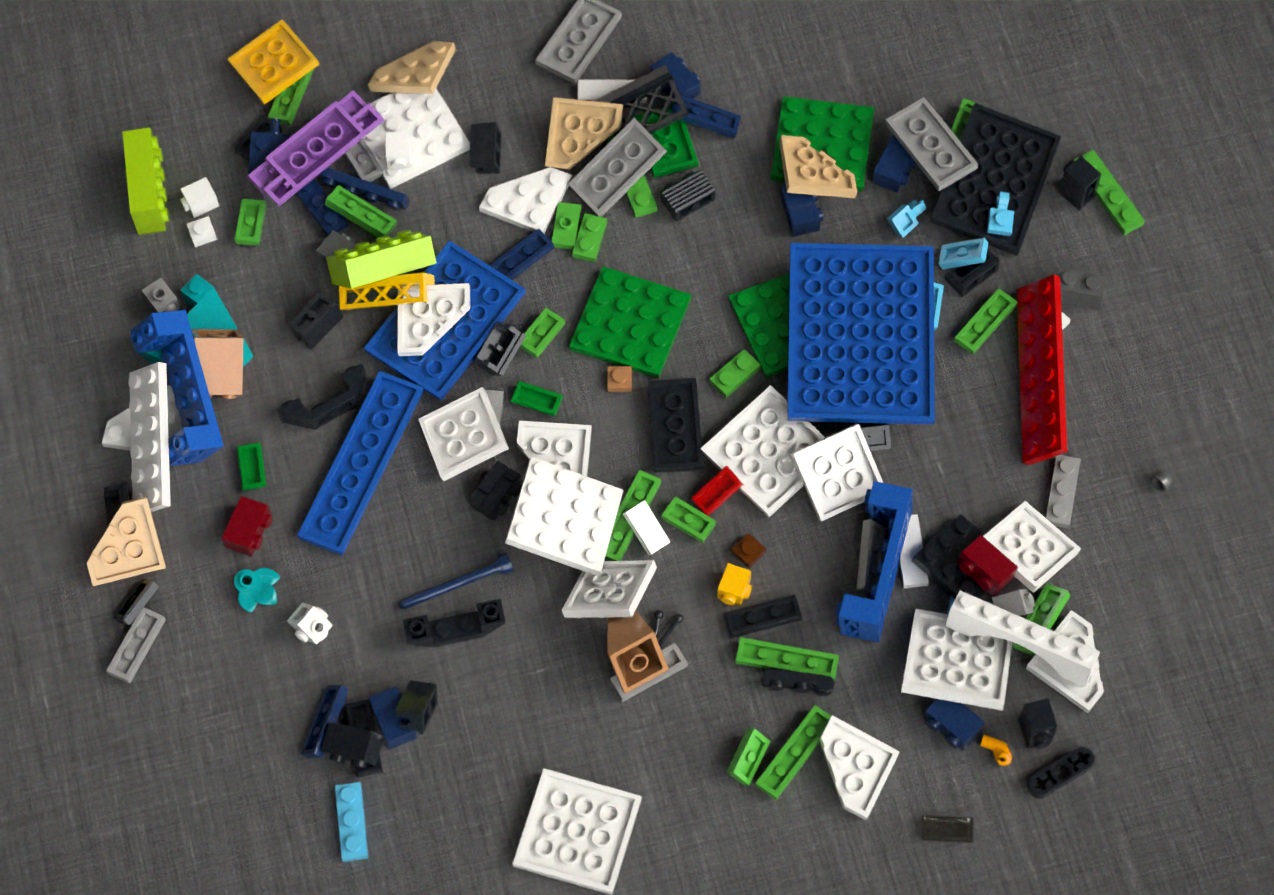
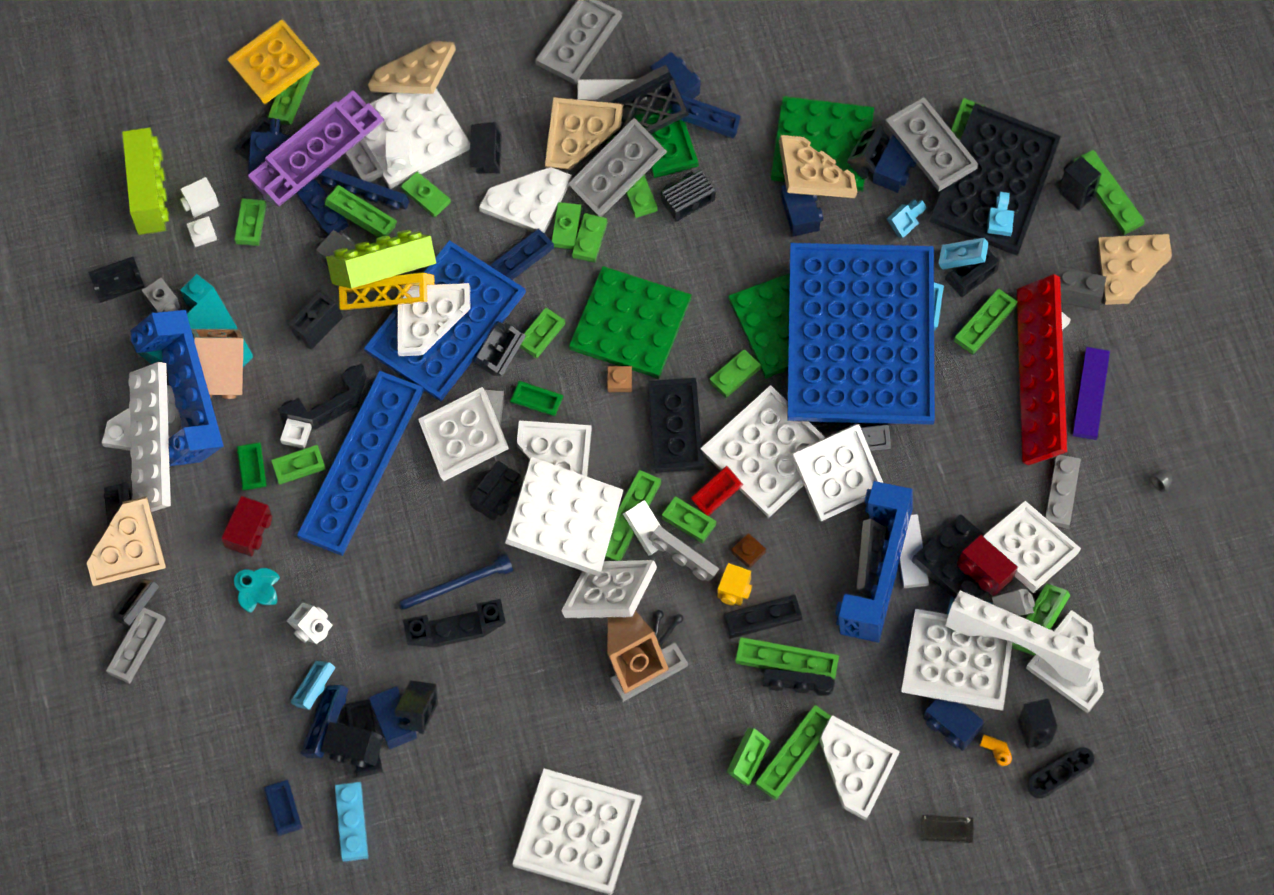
none -> black hinge [89,256,145,303]
none -> dark blue tile [264,779,303,836]
none -> bright green plate [271,445,326,485]
none -> white plate [280,418,312,449]
none -> medium azure plate [290,661,335,710]
none -> bright green plate [401,172,451,218]
none -> light grey plate [649,525,719,582]
none -> black hinge [847,124,890,179]
none -> dark purple tile [1072,347,1110,440]
none -> tan plate [1097,234,1172,305]

